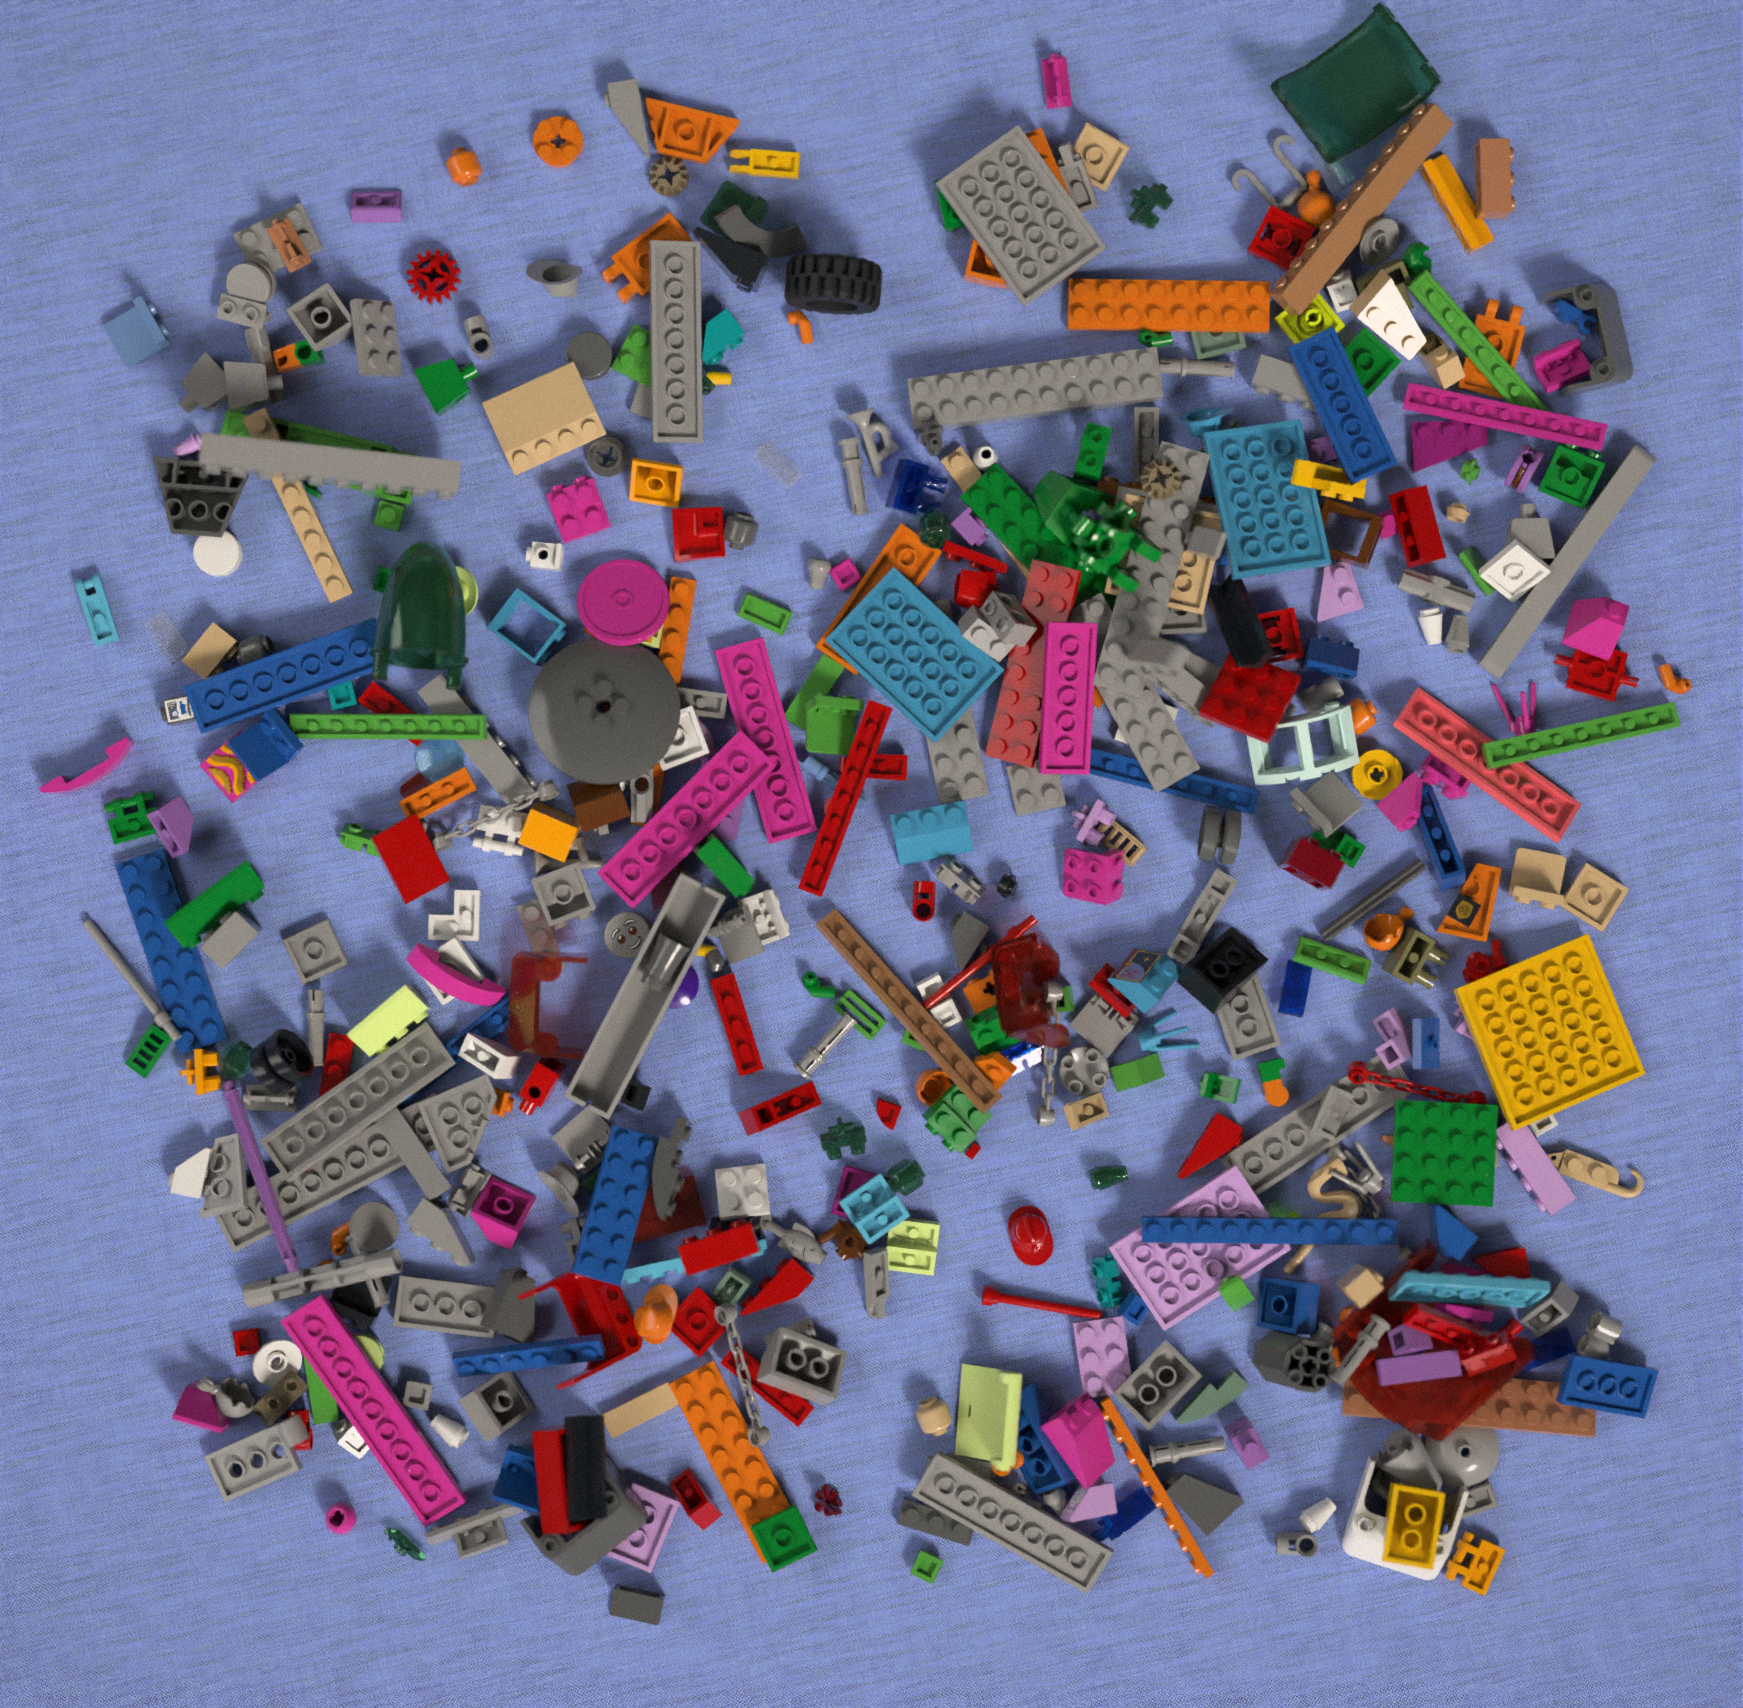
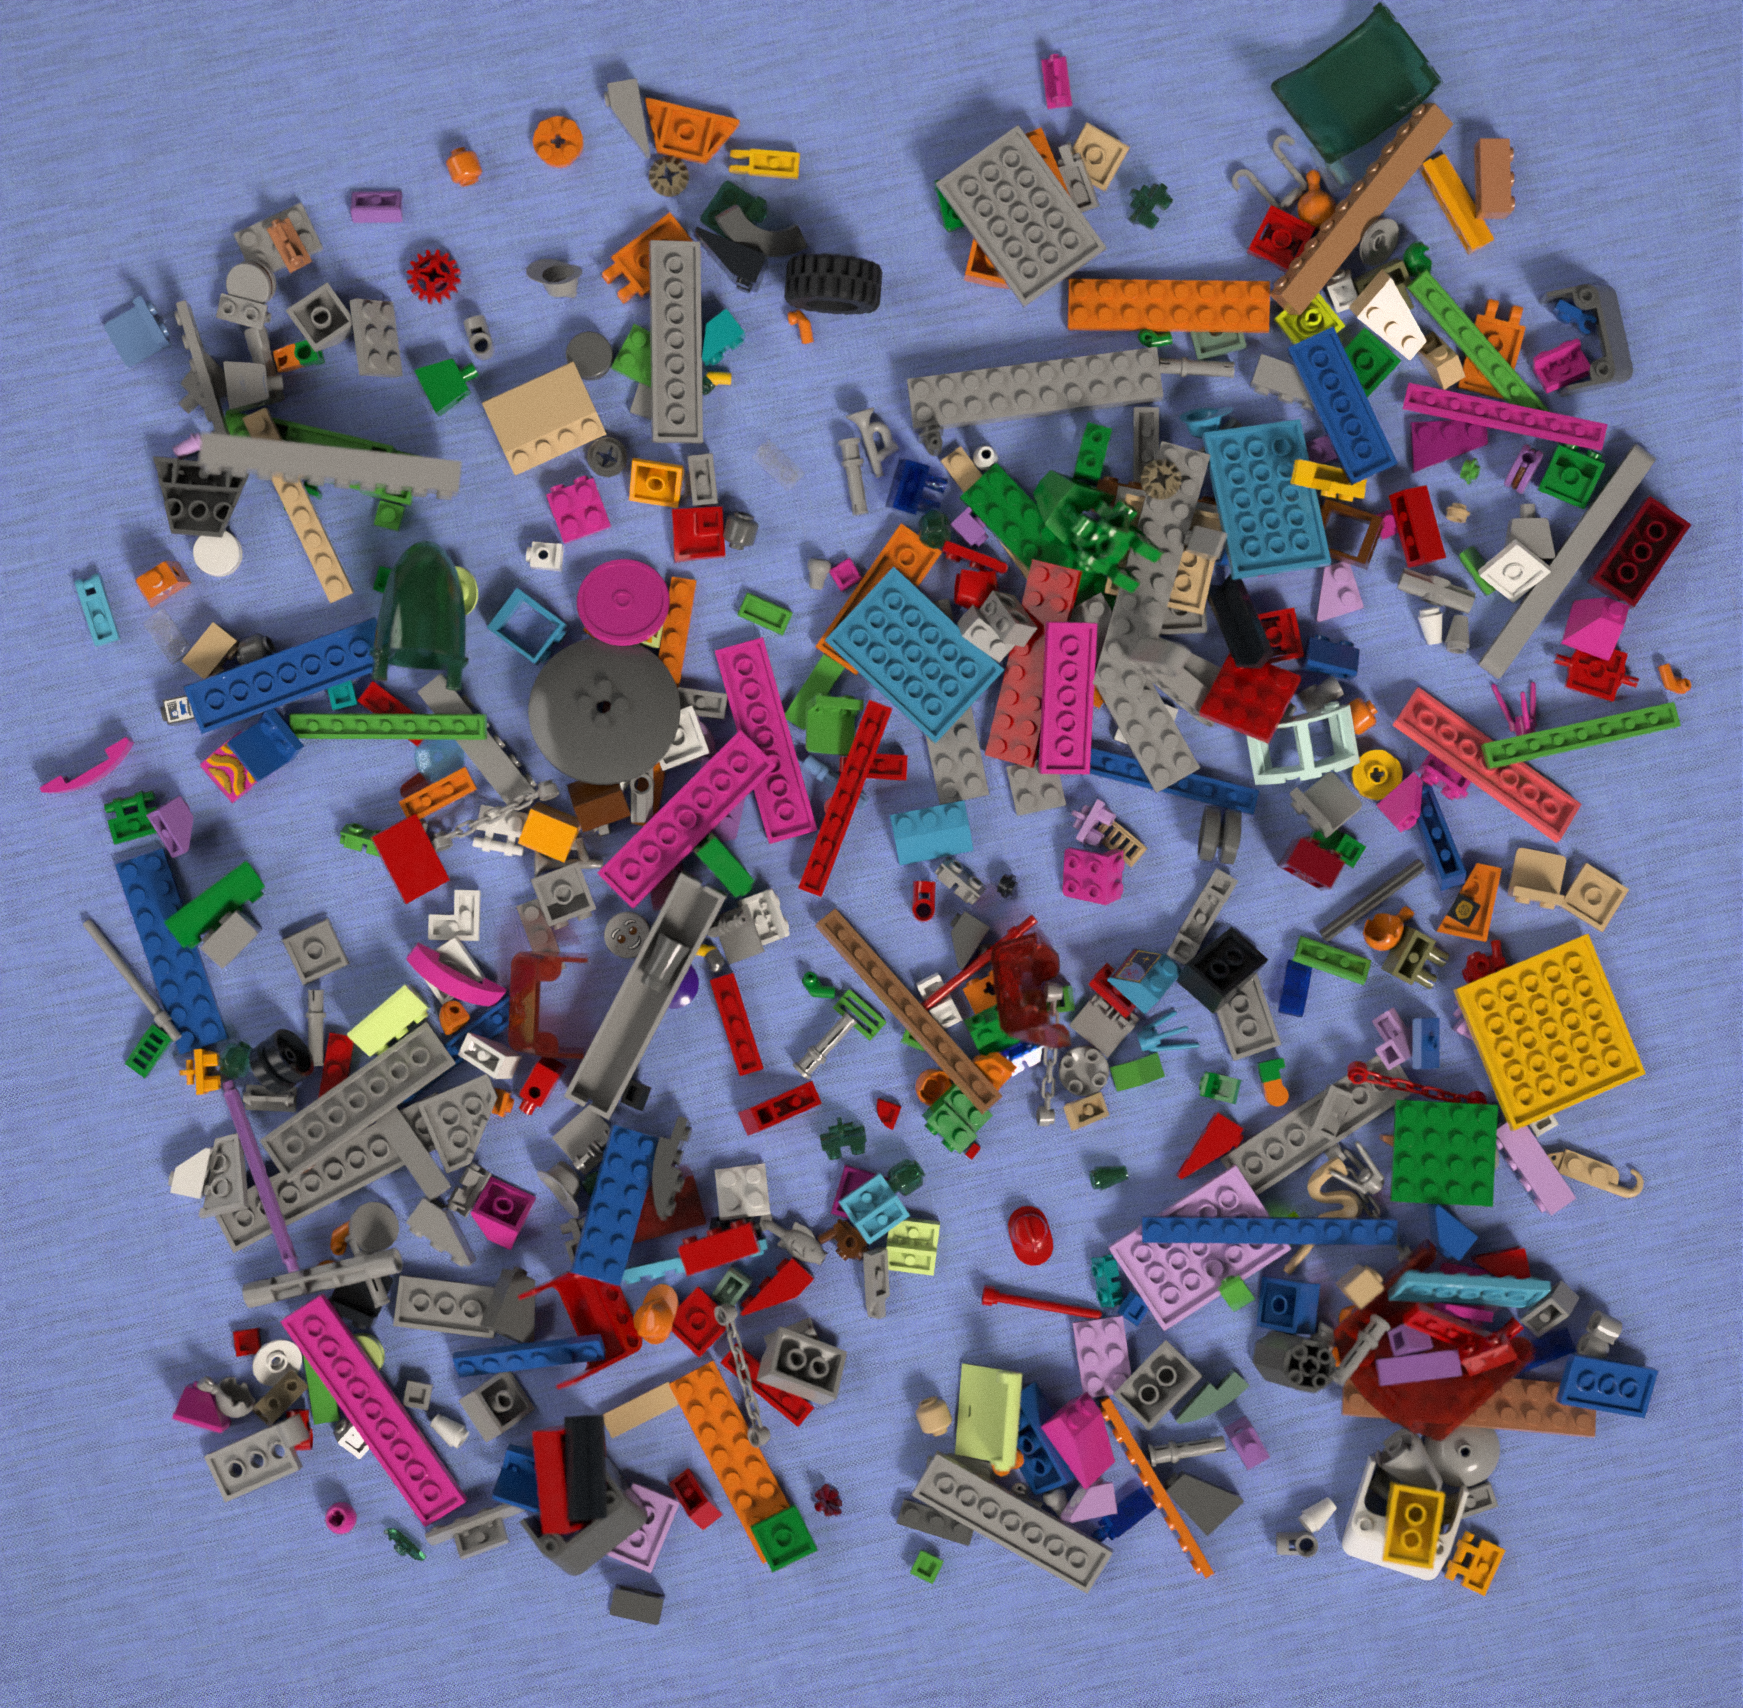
none -> orange torso [135,561,191,608]
none -> light grey plate [174,300,231,436]
none -> orange piece [439,1001,470,1035]
none -> light grey plate [688,453,718,507]
none -> dark red brick [1587,496,1692,610]

